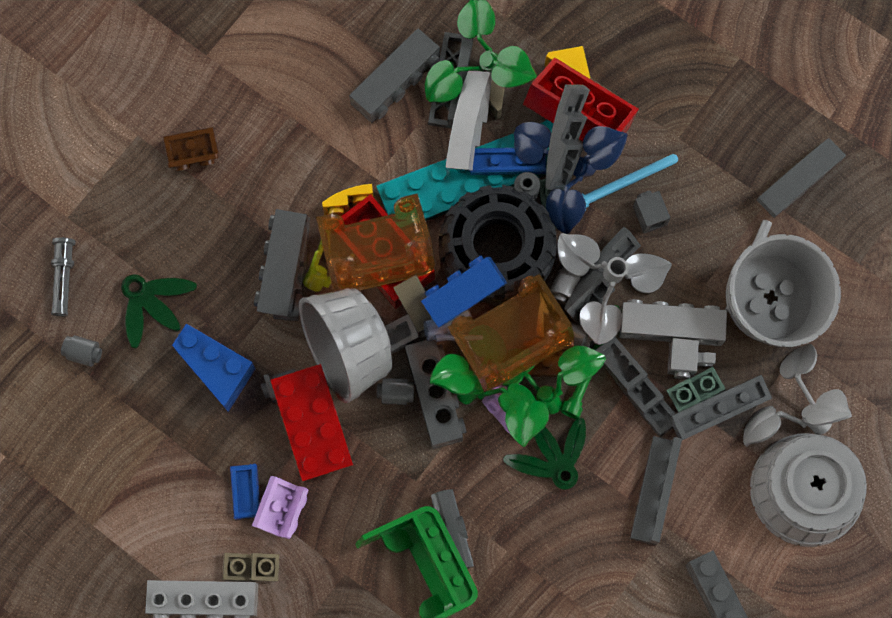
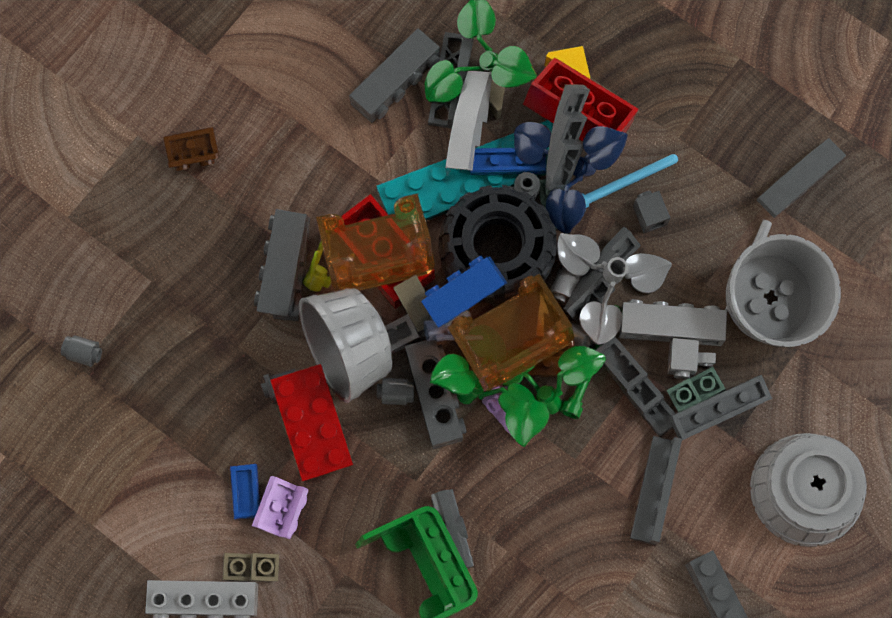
dark grey pin [51,237,76,316] -> none
dark green plant [121,274,197,348] -> none
blue wedge [172,324,256,412] -> none
yellow slope [322,184,373,217] -> none
dark green plant [503,417,586,490] -> none
light grey plant [743,344,852,447] -> none

